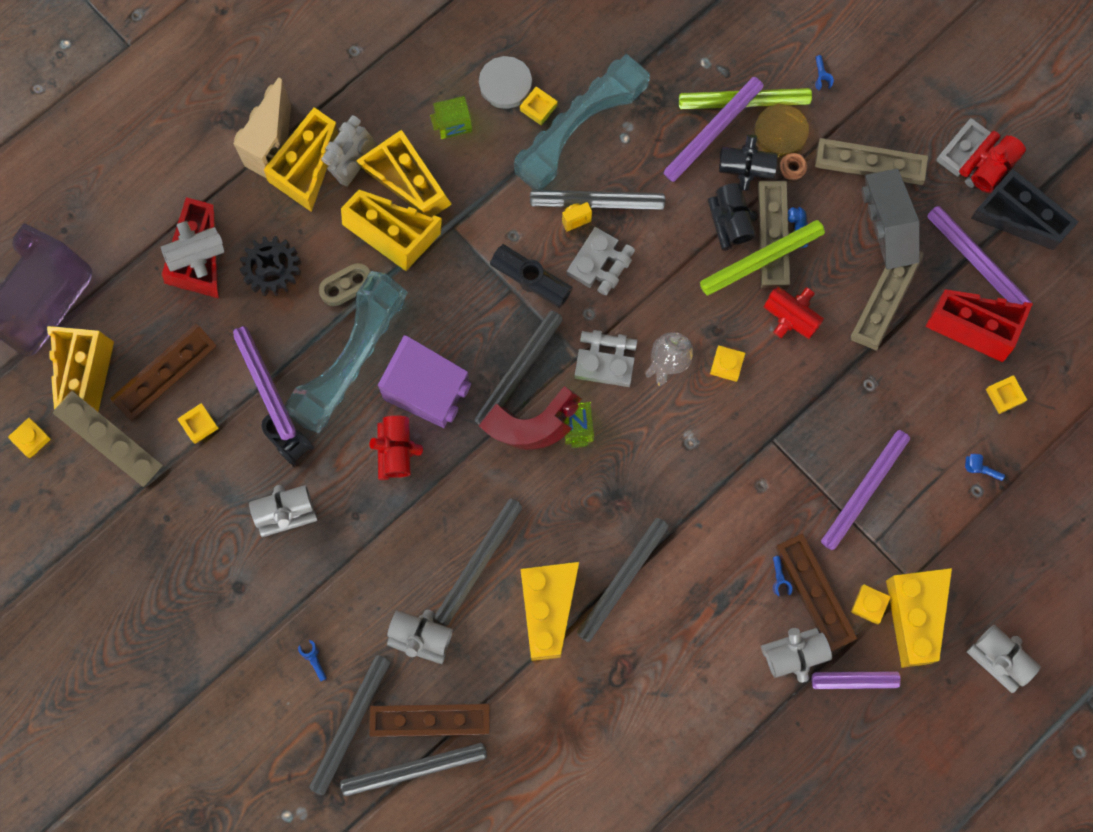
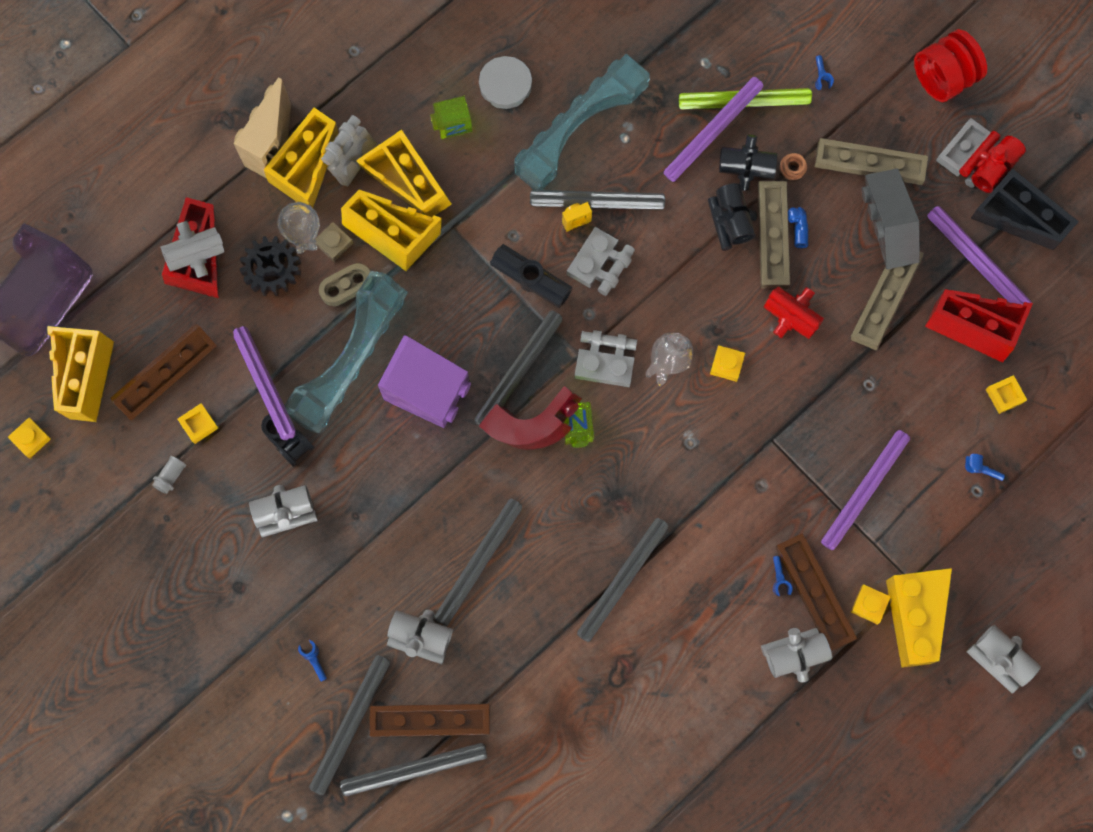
dark tan plate [52,390,163,487] -> none
red pin [369,416,423,480] -> none
yellow plate [520,87,558,125] -> none
yellow wedge [521,562,579,661] -> none
lime axle [700,220,825,295] -> none
clear yellow tile [754,104,809,157] -> none
medium lavender axle [811,672,901,689] -> none
none -> light grey pin [152,456,186,494]
none -> clear piece [277,201,320,254]
none -> dark tan plate [313,222,354,262]
none -> red wheel [914,29,987,102]

